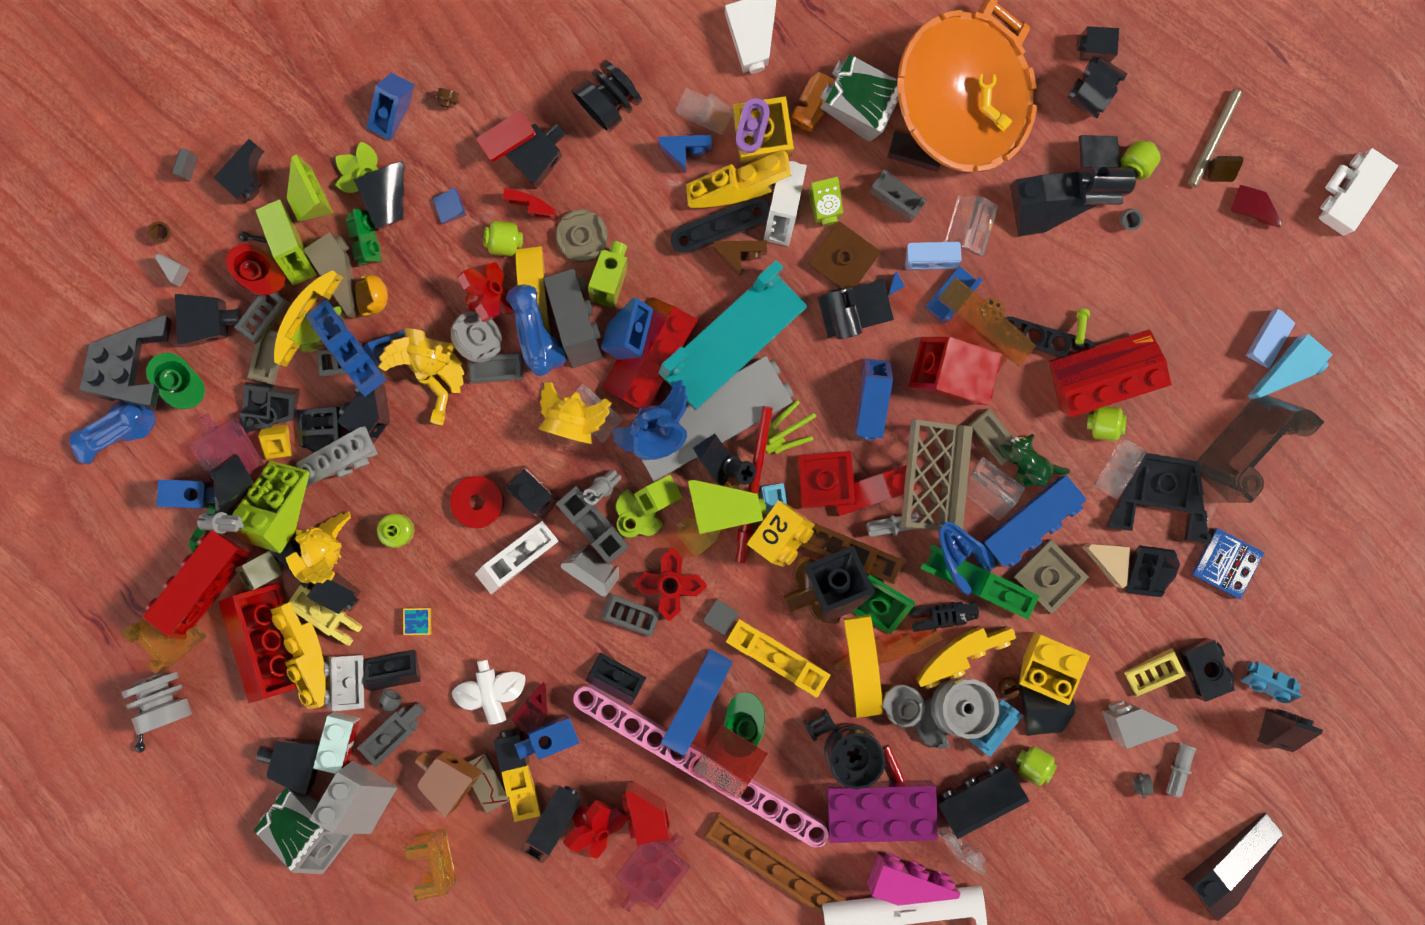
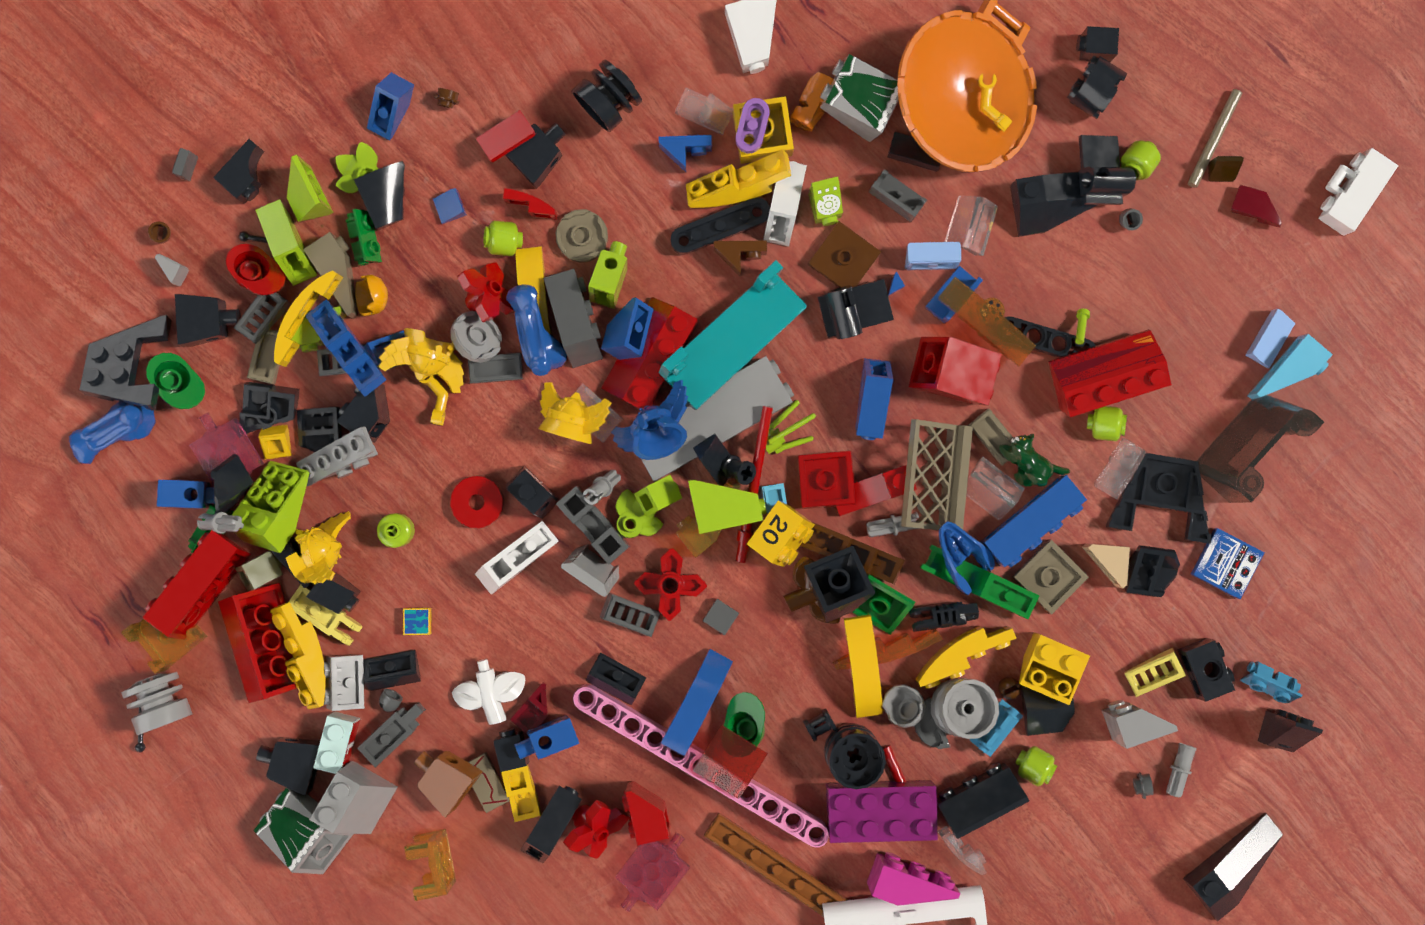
yellow slope [726,619,831,698] -> none

